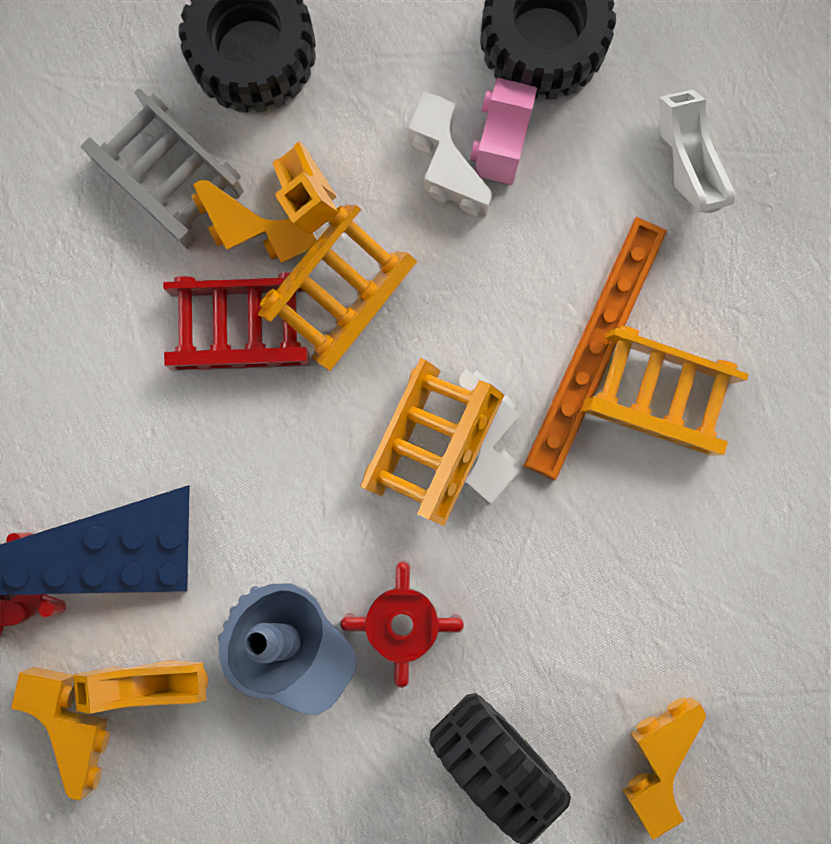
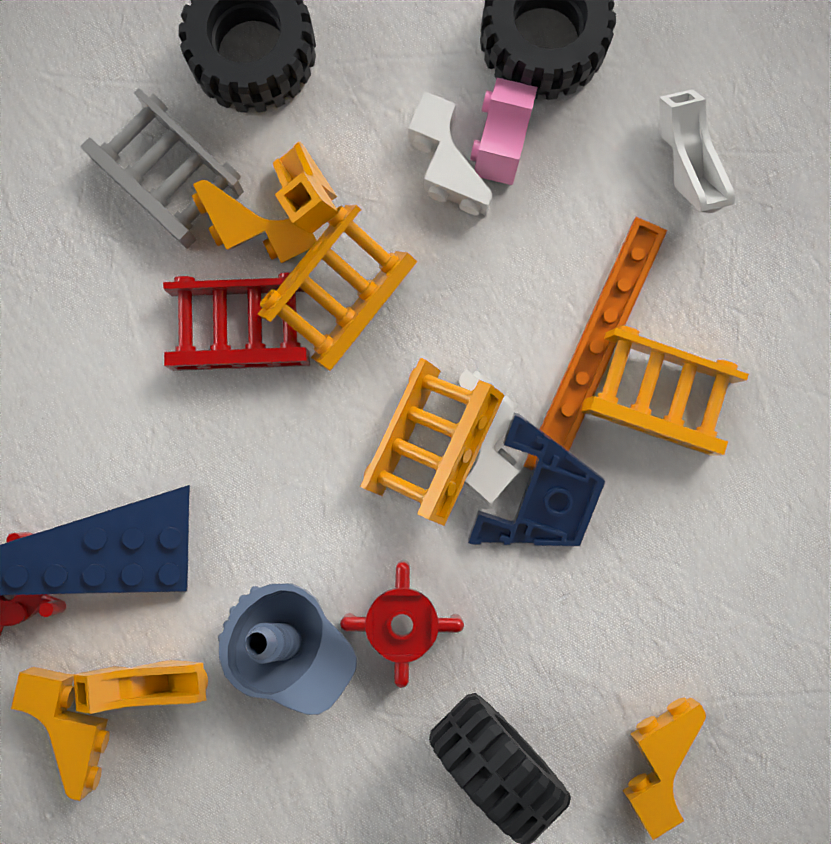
none -> dark blue wing [468,412,606,546]

